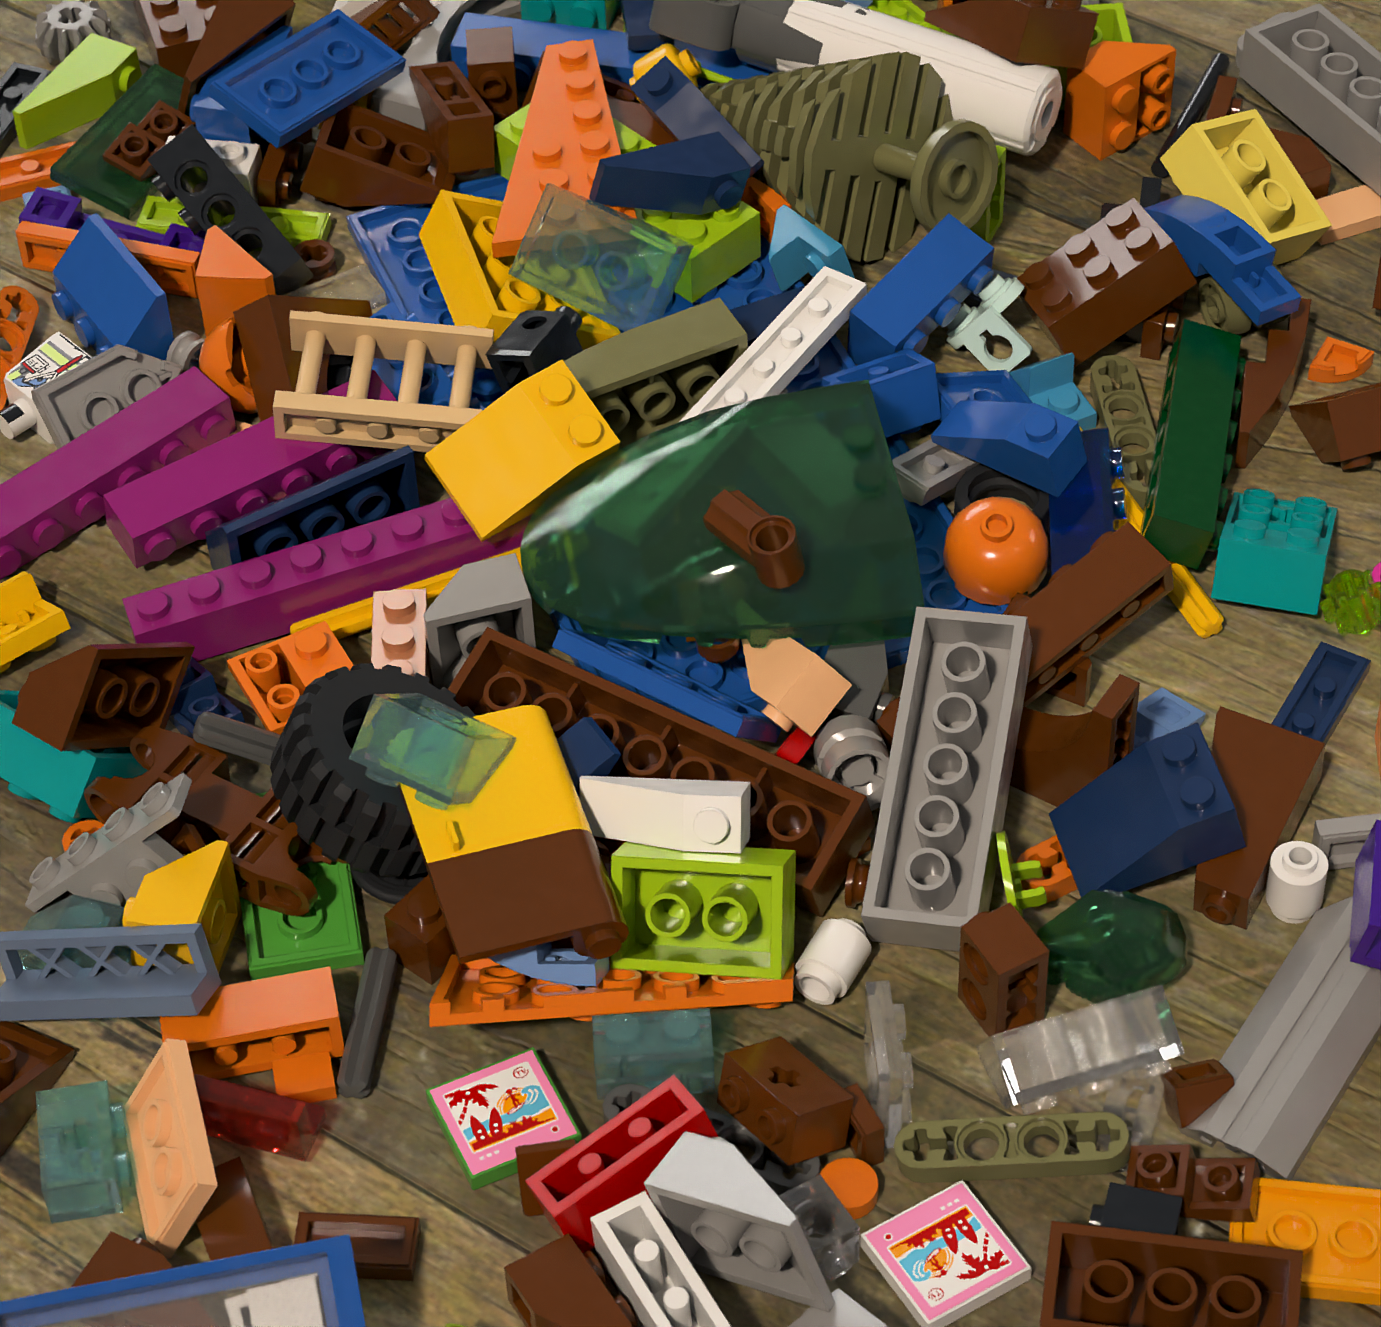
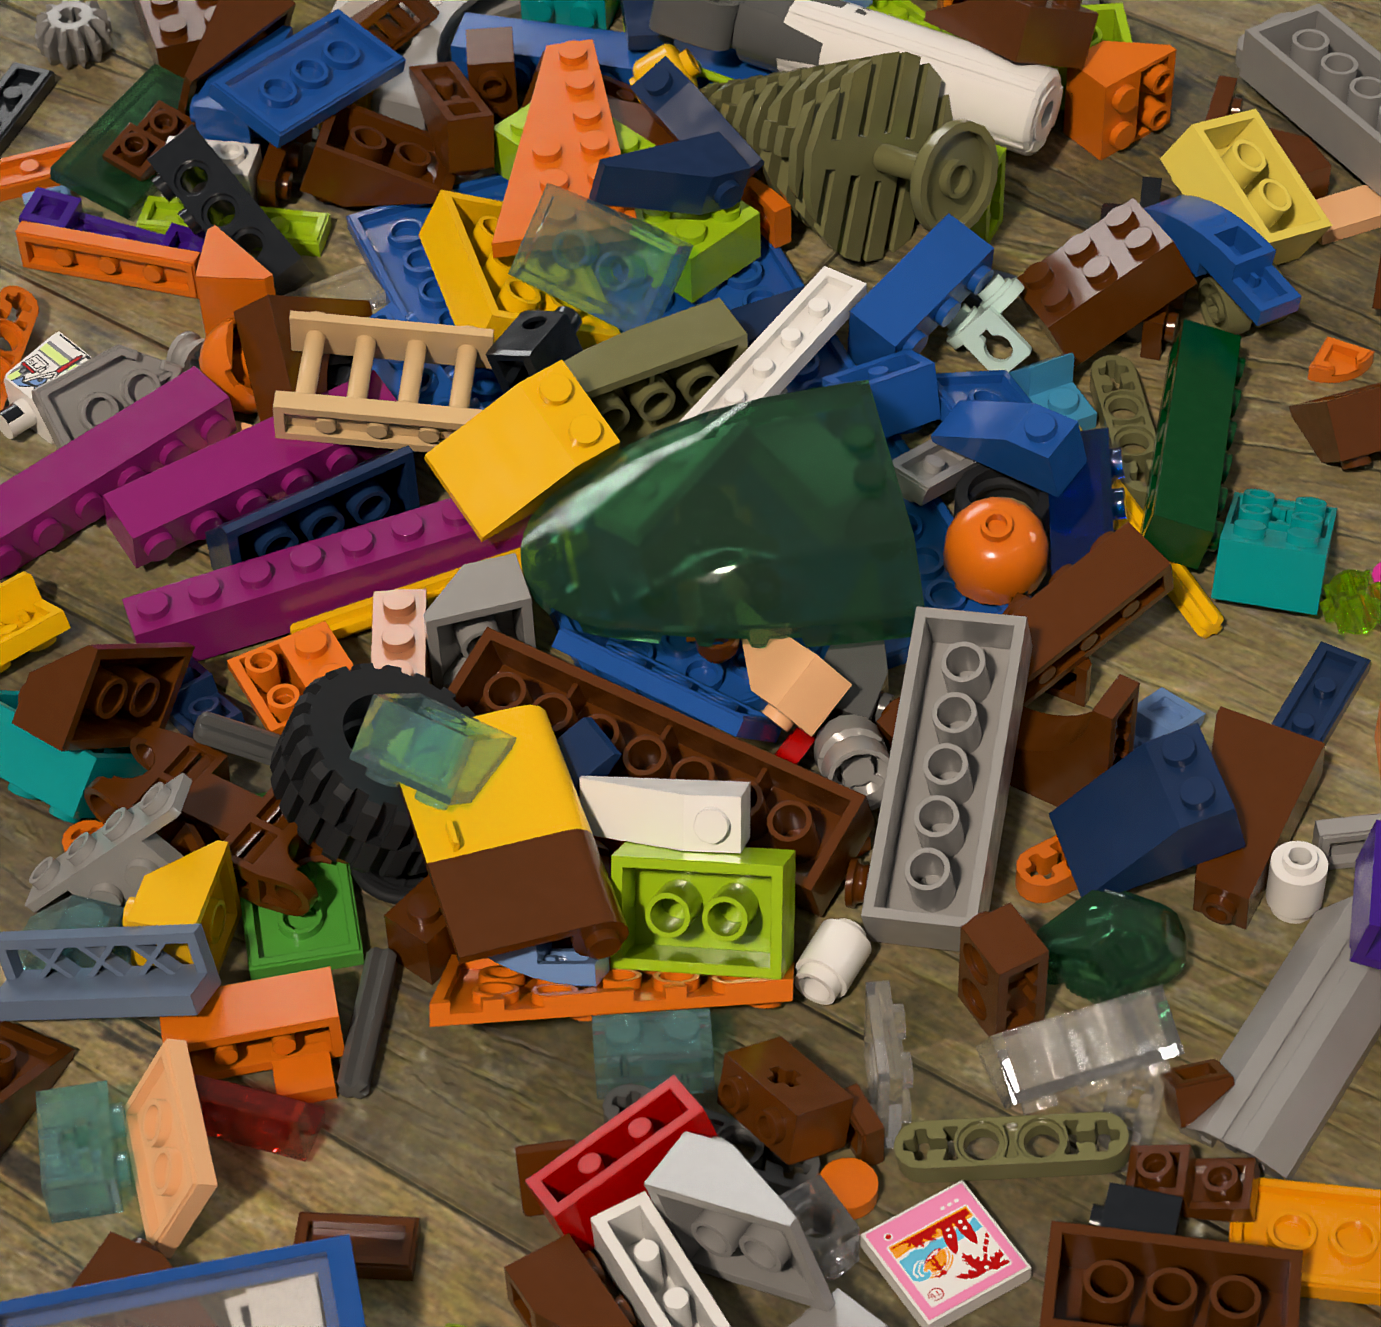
lime slope [12,33,143,150] -> none
blue slope [52,213,174,360] -> none
reddish brown slope [196,1156,274,1261] -> none
reddish brown bush [294,239,337,286] -> none
tile [425,1047,582,1190] -> none
reddish brown piece [703,489,805,589] -> none
dark azure slope [769,204,855,291] -> none
lime piece [996,831,1048,918] -> none
black bar [1151,53,1230,178] -> none
reddish brown slope [1235,298,1312,469] -> none

